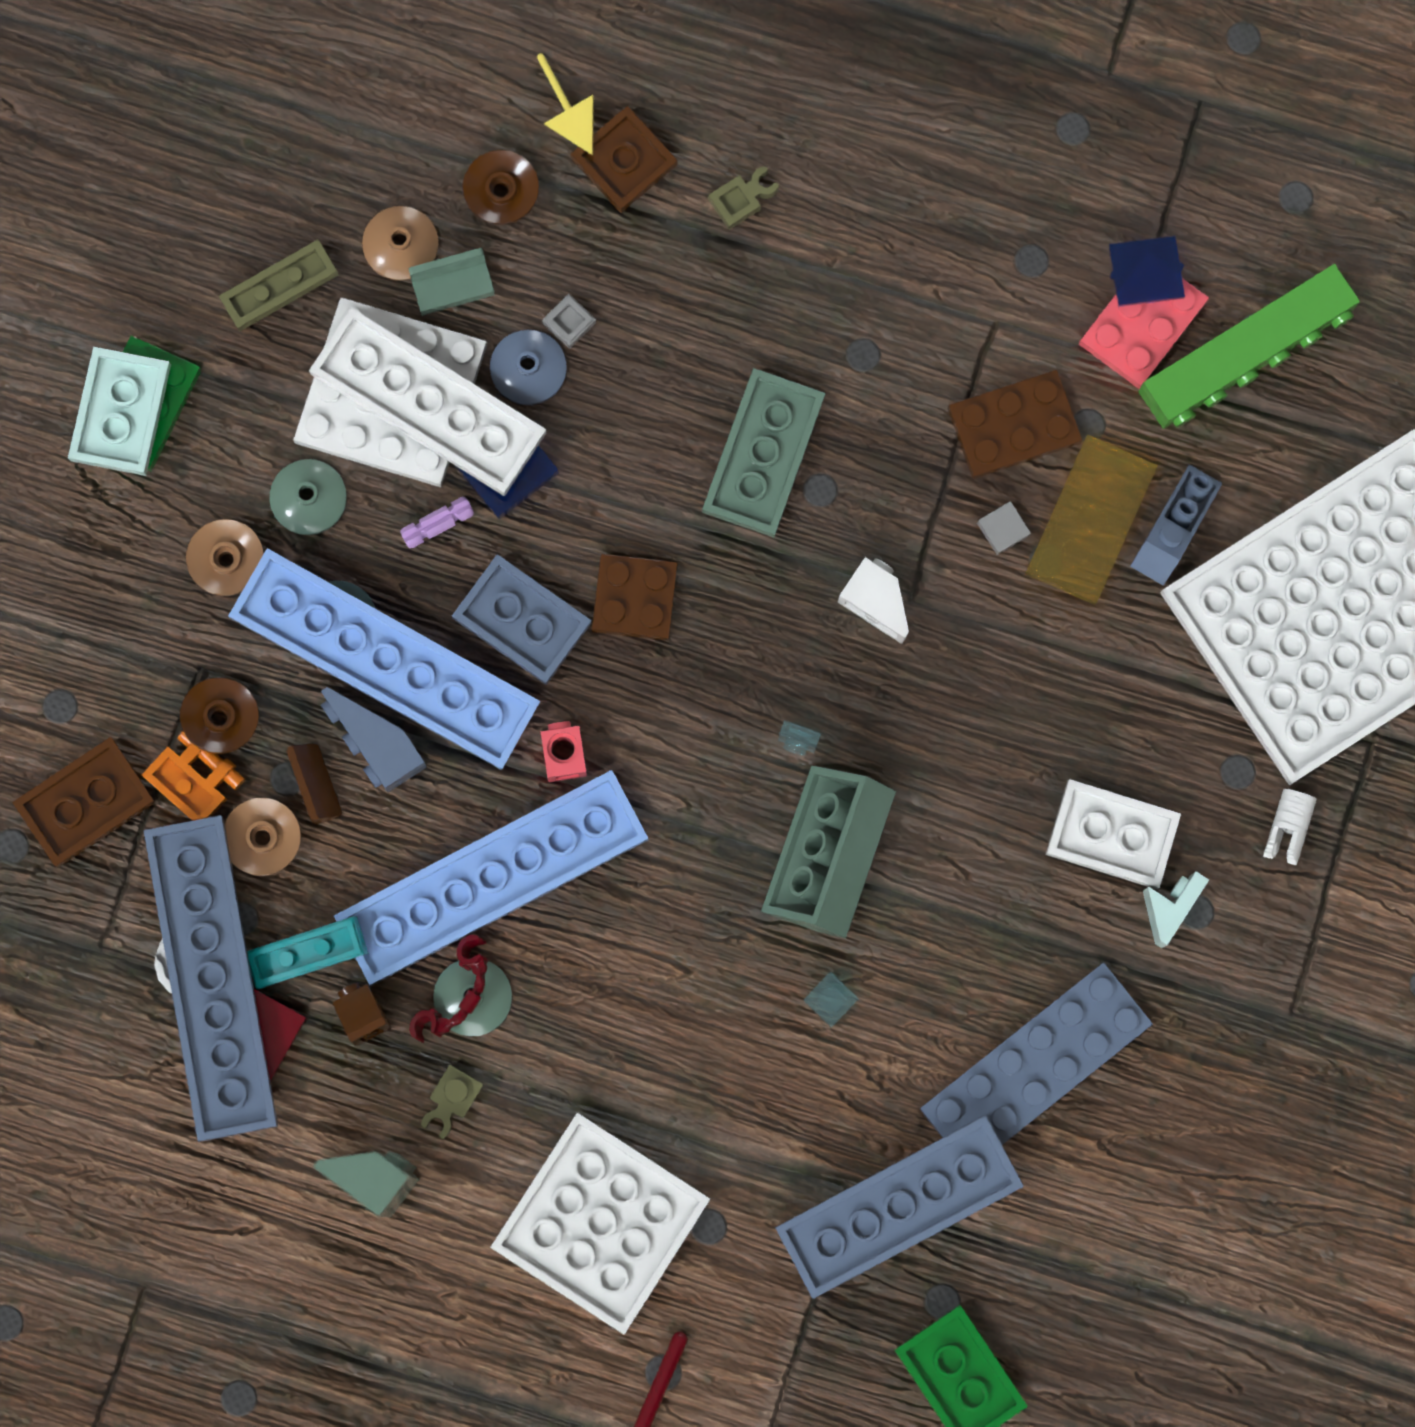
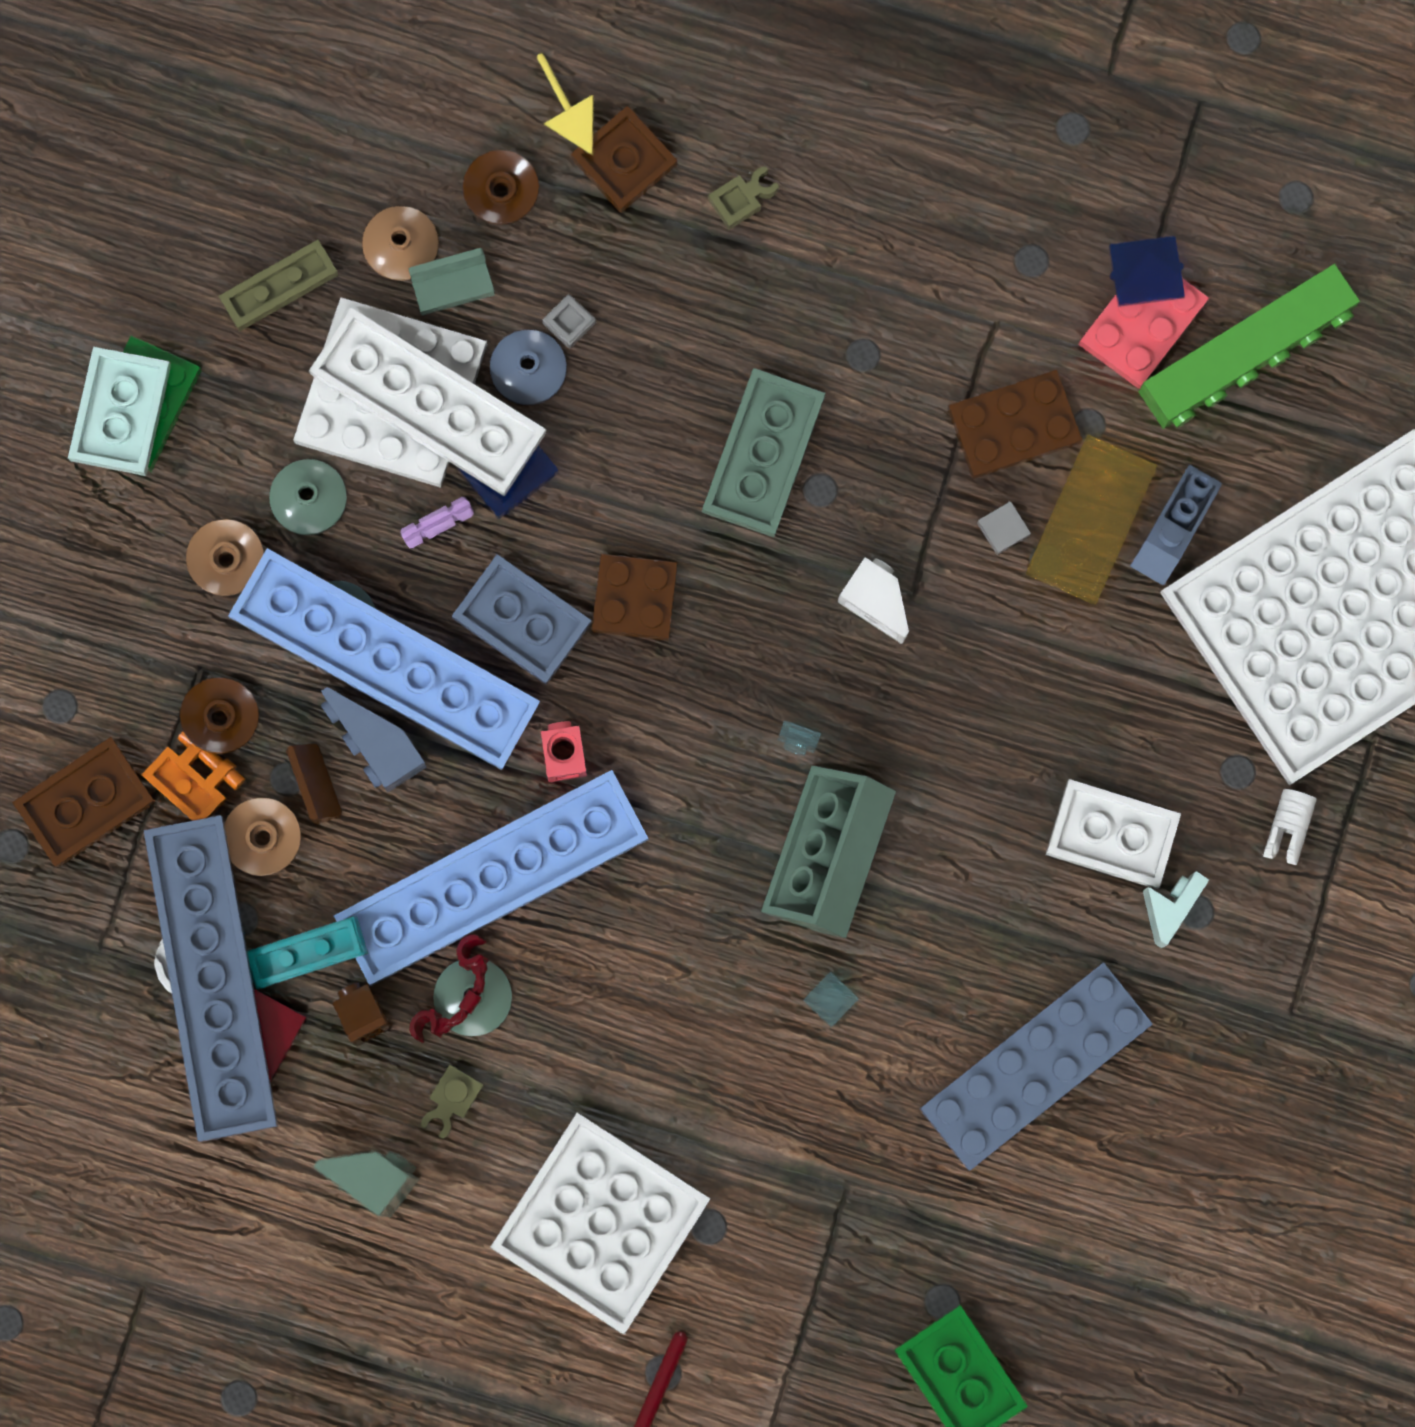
sand blue plate [776,1115,1024,1299] -> none

